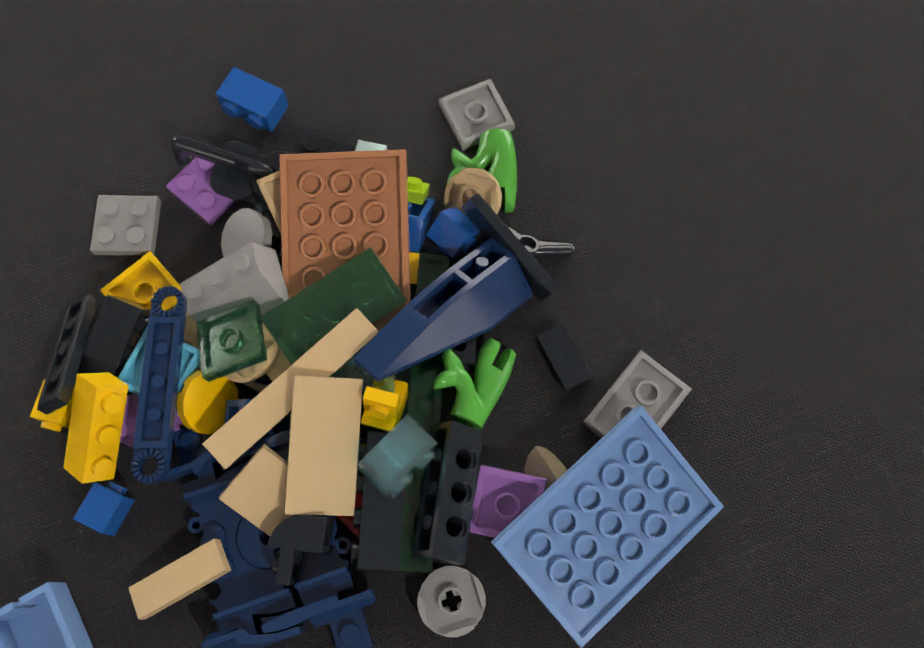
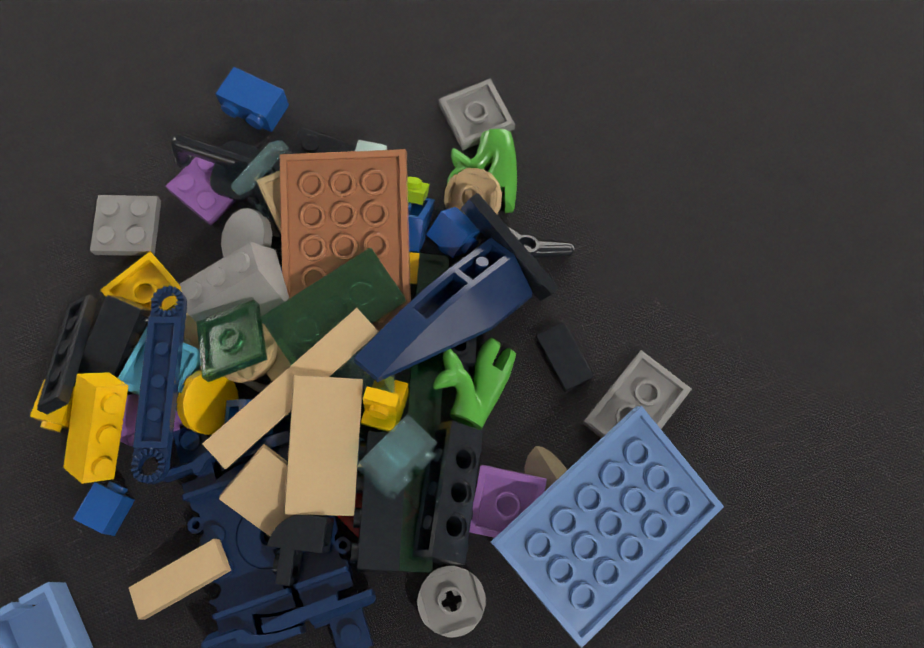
none -> clear light blue tile [231,140,289,195]

